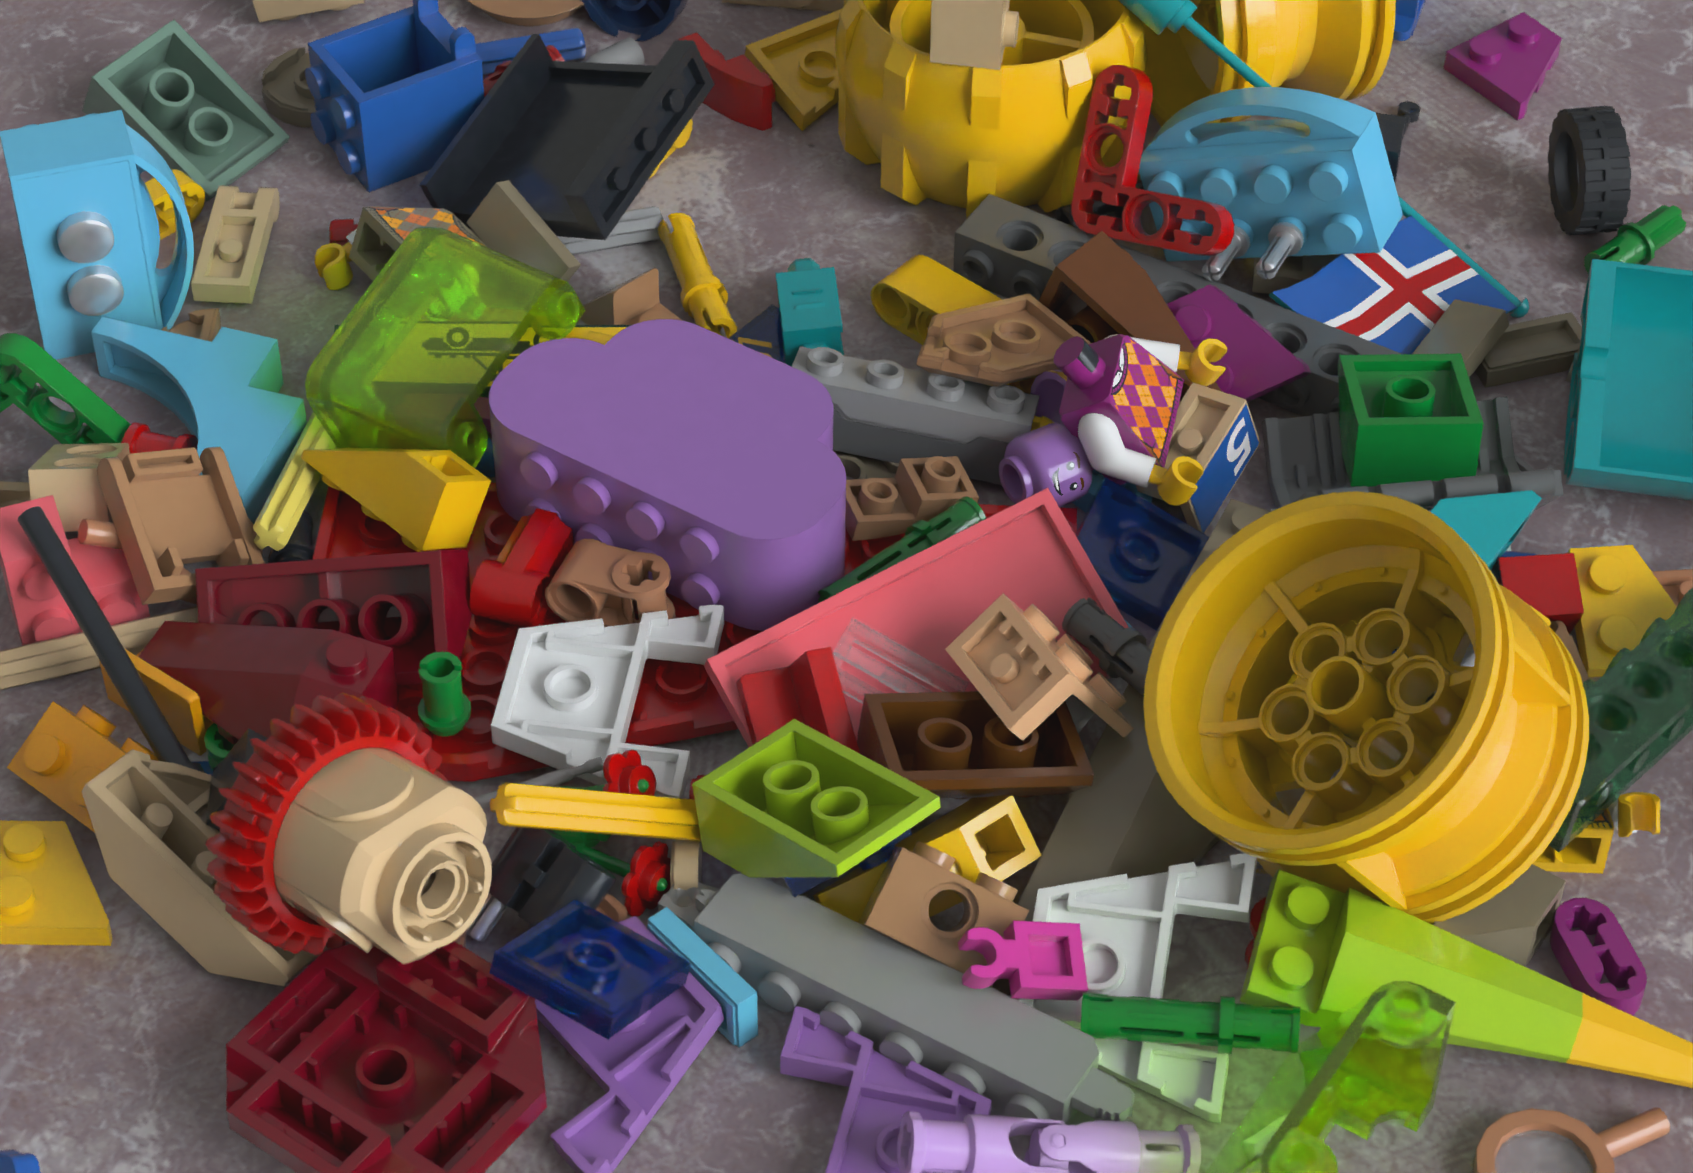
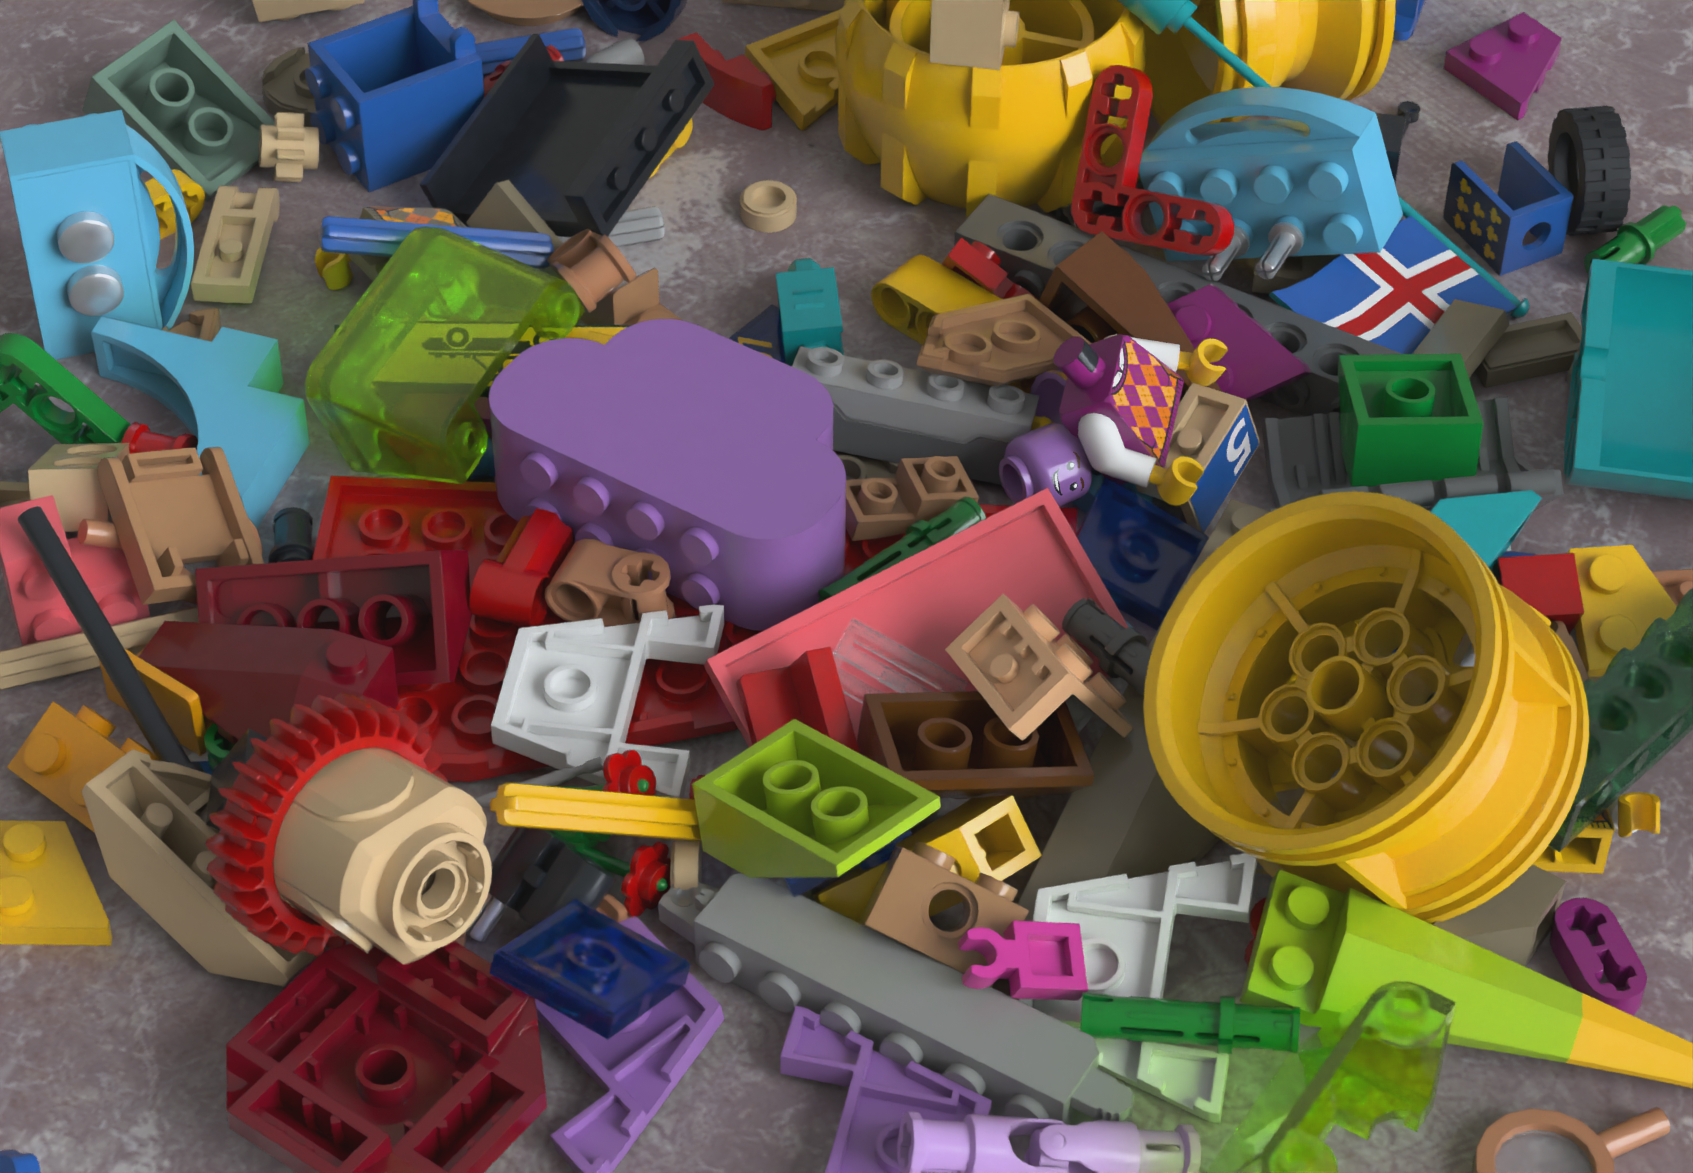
light yellow axle [253,406,345,551] -> none
yellow slope [301,448,491,552] -> none
green pin [418,651,471,736] -> none
medium azure tile [647,907,758,1048] -> none
yellow pin [658,213,737,340] -> none
none -> tan gear [258,112,319,182]
none -> blue axle [318,216,553,269]
none -> nougat piece [547,229,637,314]
none -> tan tile [740,180,797,233]
none -> red plate [942,237,1039,301]
none -> blue piece [1443,141,1574,276]

